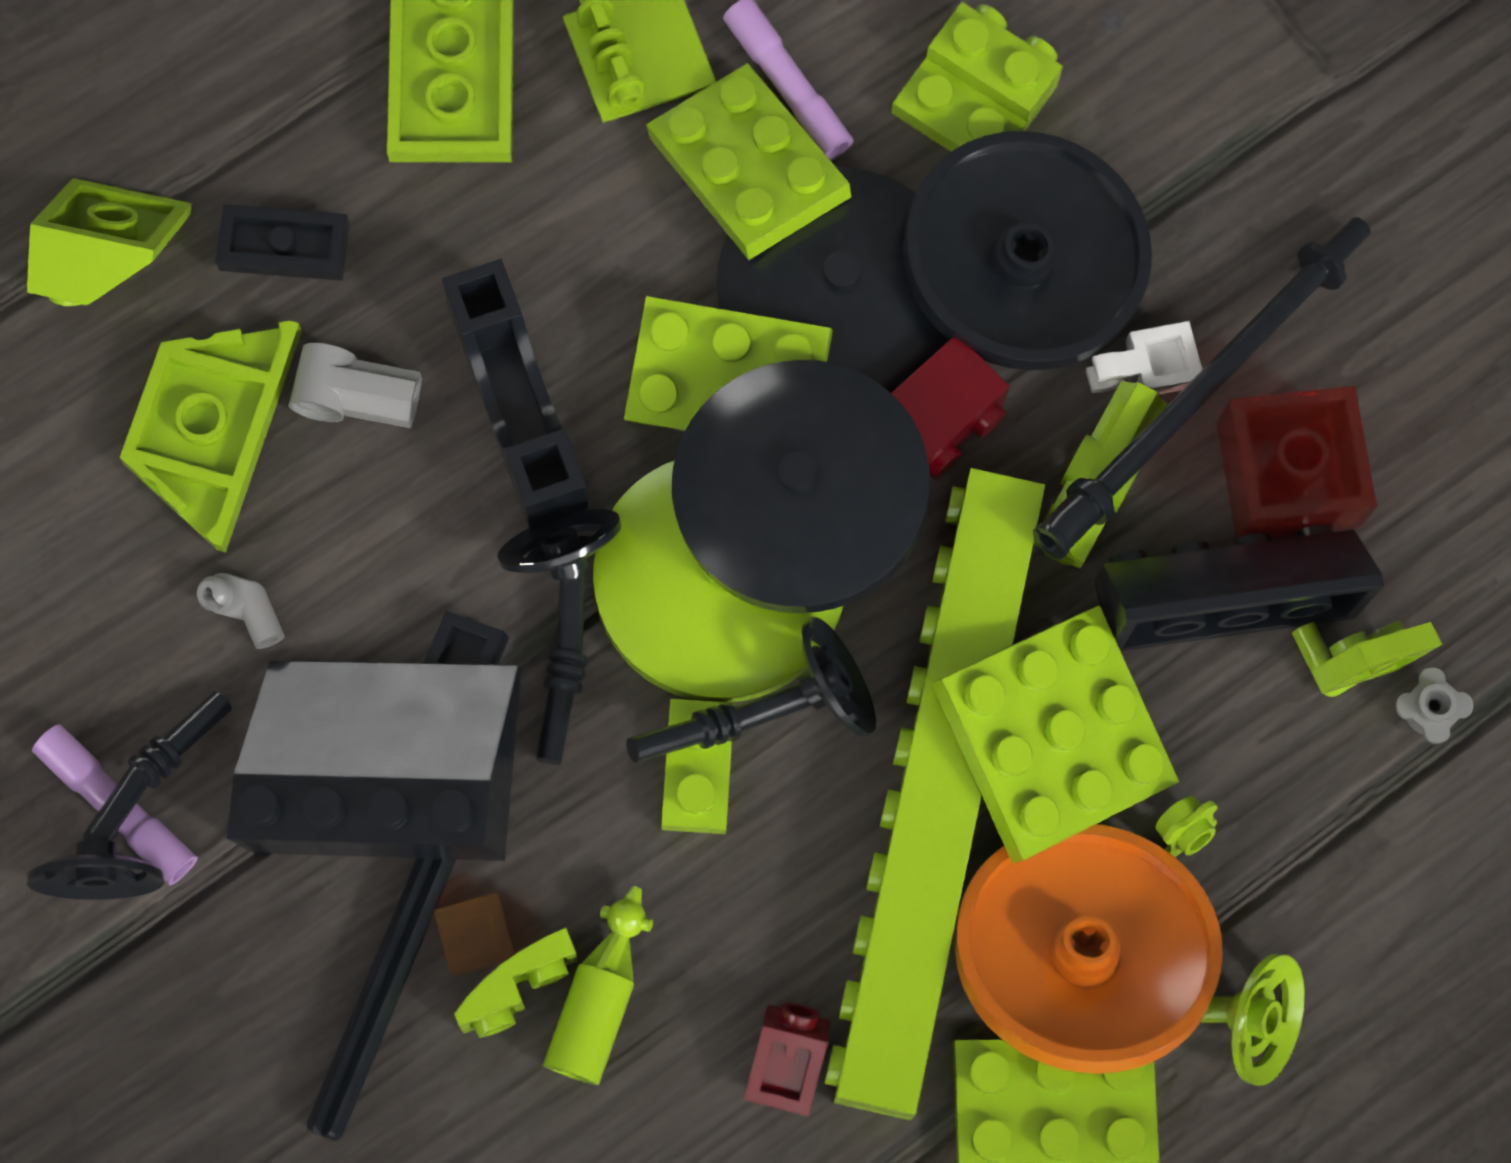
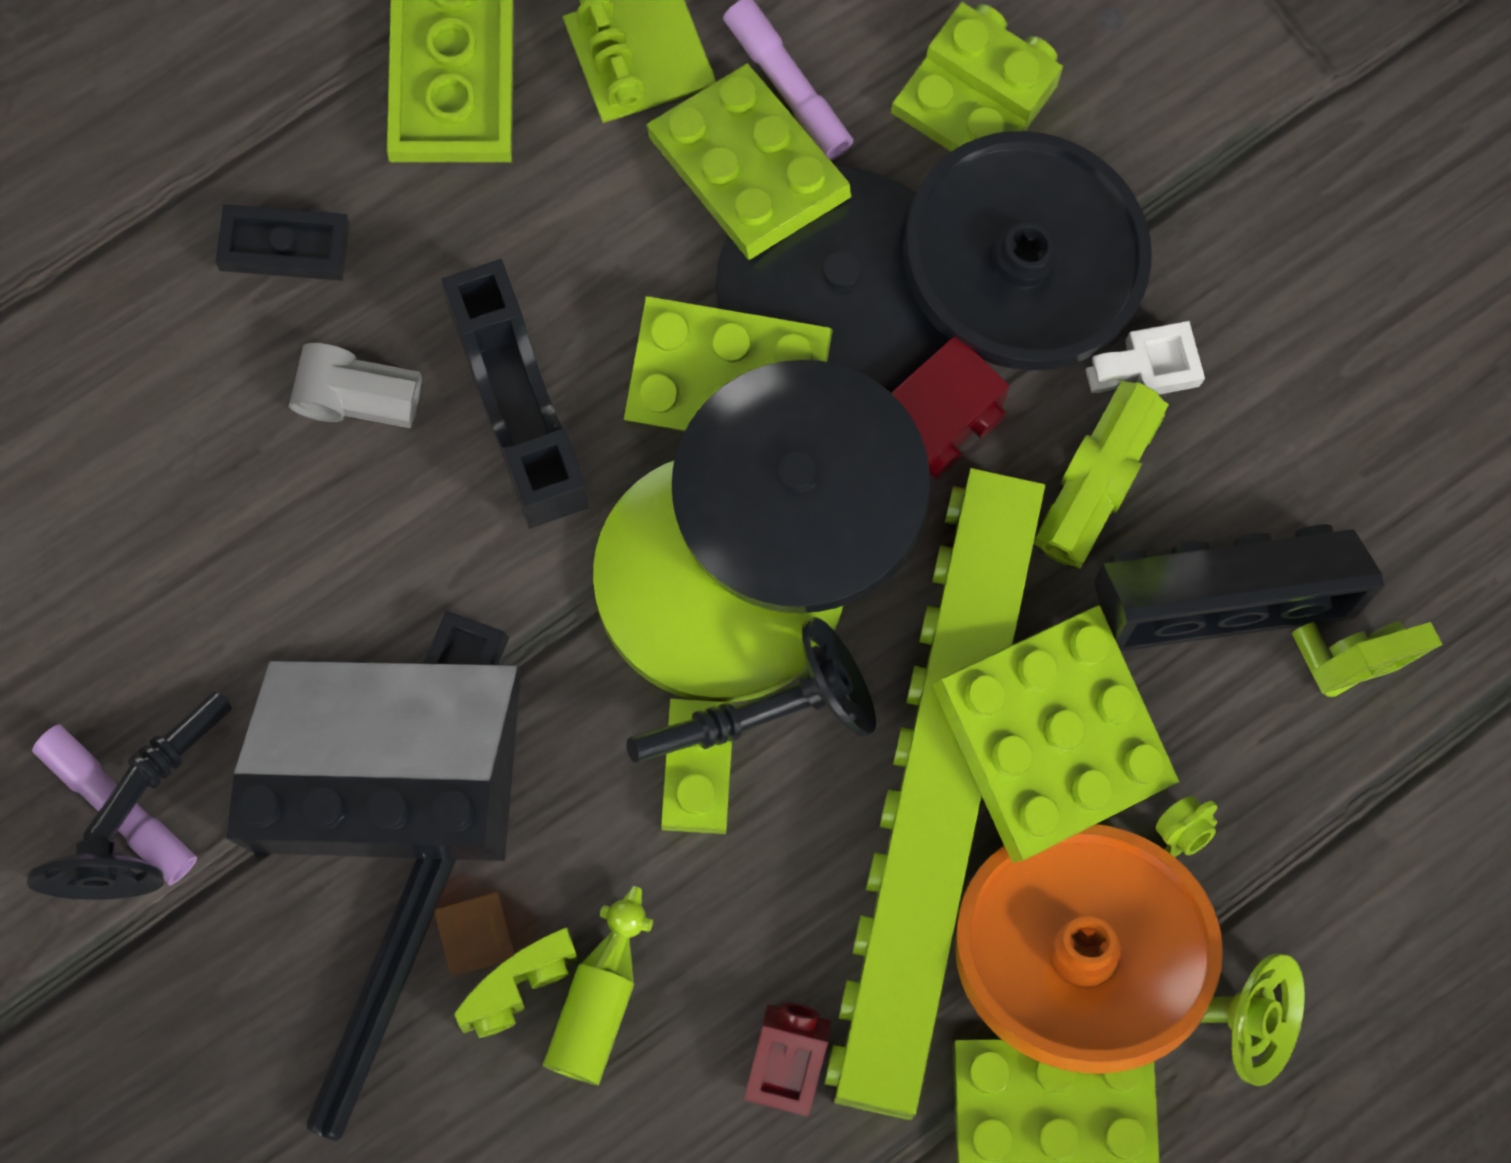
lime slope [27,178,192,306] -> none
lime wing [120,321,302,553] -> none
light grey arm [196,573,285,649] -> none
black dish [497,509,622,765] -> none
black bar [1033,217,1371,559] -> none
clear red brick [1217,386,1377,539] -> none
light grey plate [1395,668,1473,744] -> none

